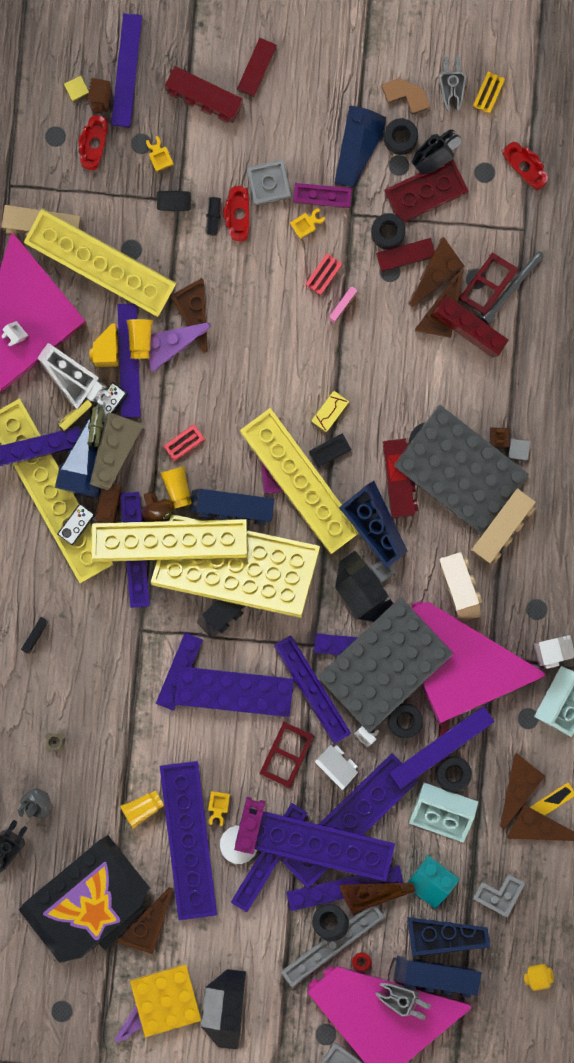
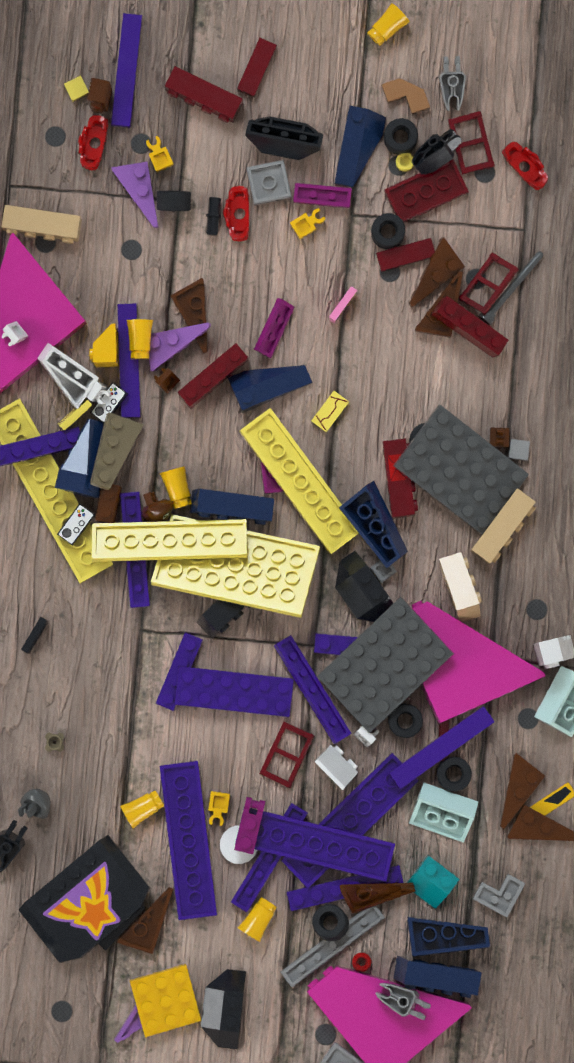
light yellow plate [24,208,176,317] -> none
olive pin [87,407,104,447] -> none
coral tile [163,424,205,462] -> none
coral tile [305,253,342,295] -> none
black tile [309,433,352,468] -> none
yellow tile [473,71,505,114] -> none
yellow head [524,964,554,991] -> none
none -> medium lavender wing [111,162,158,228]
none -> reddish brown tile [154,368,180,394]
none -> dark red brick [178,343,249,409]
none -> dark blue wedge [228,365,313,413]
none -> yellow plant [237,897,277,942]
none -> black wedge [245,116,323,160]
none -> magenta plate [254,298,295,358]
none -> yellow plant [367,3,410,46]
none -> light yellow tile [396,153,414,172]
none -> dark red window [448,111,495,175]

